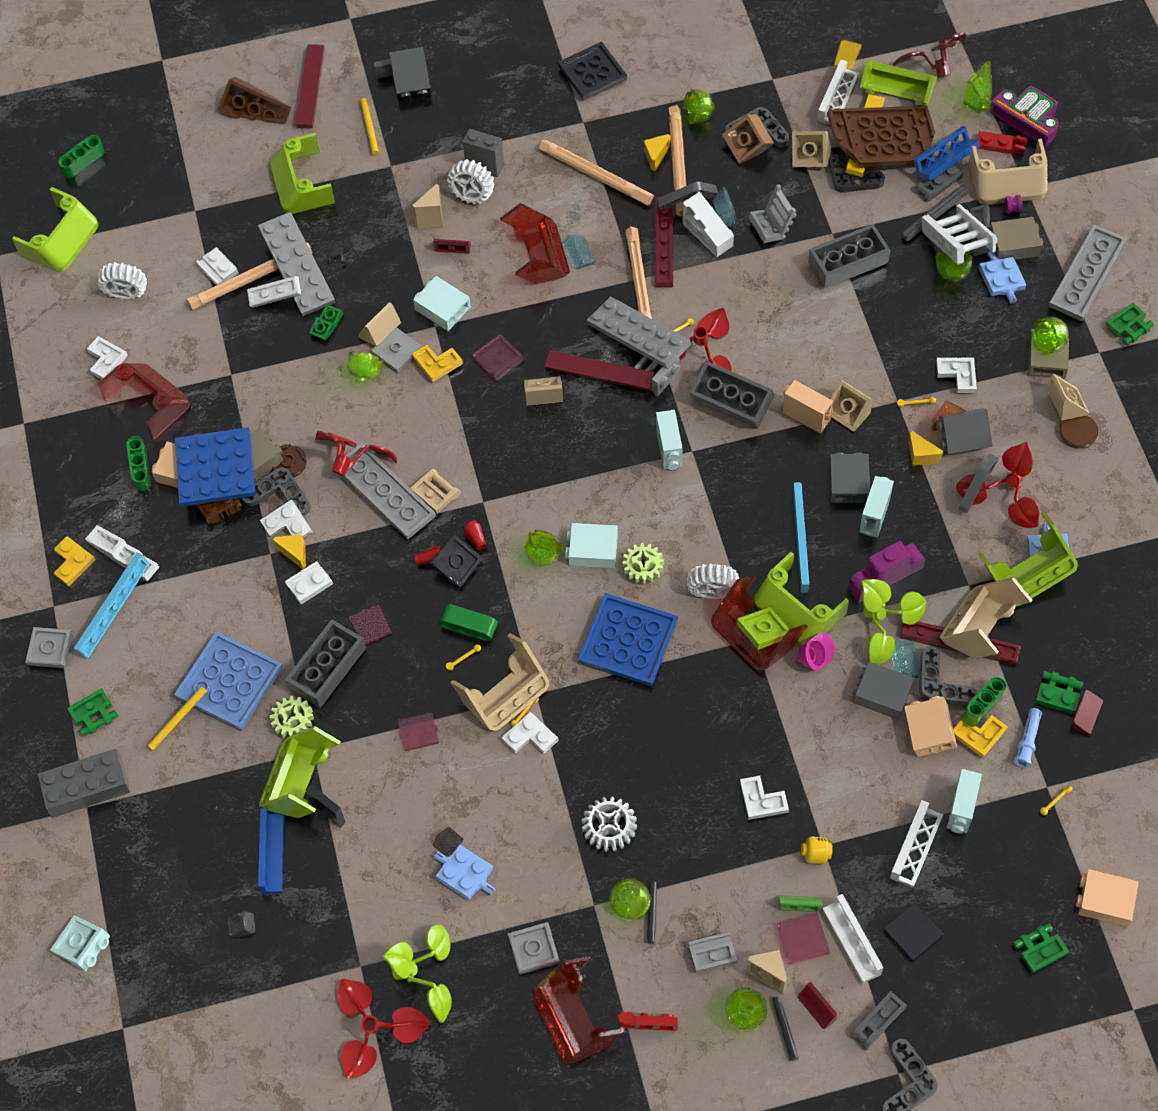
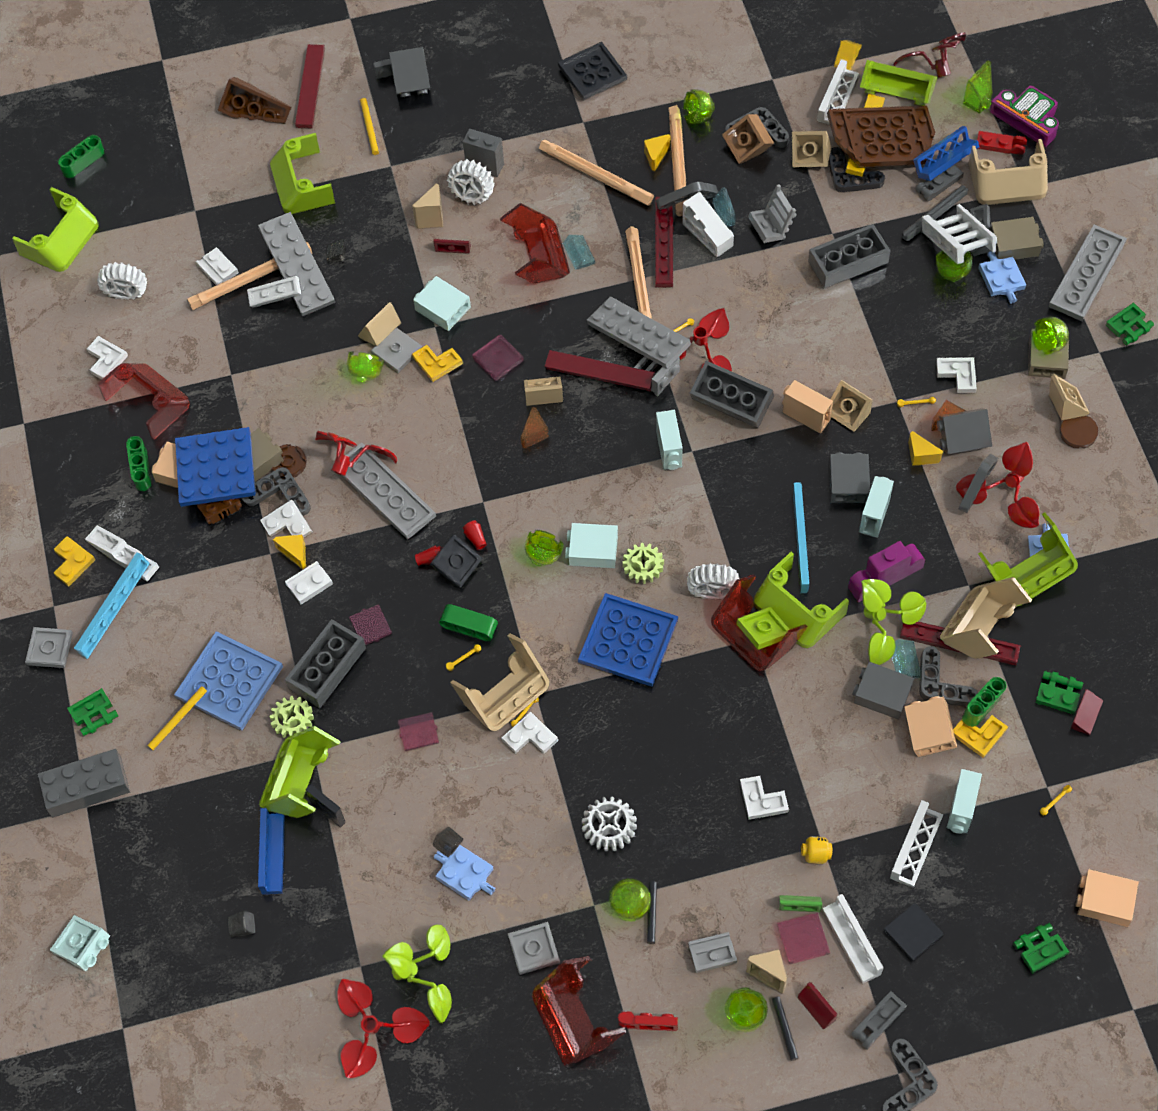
green slope [309,304,344,340] -> none
tan plate [410,468,461,514] -> none
dark pink piece [796,633,835,671] -> none
magenta wheel [1004,195,1023,214] -> none
light blue pin [1013,708,1042,768] -> none
none -> clear orange slope [521,407,549,448]

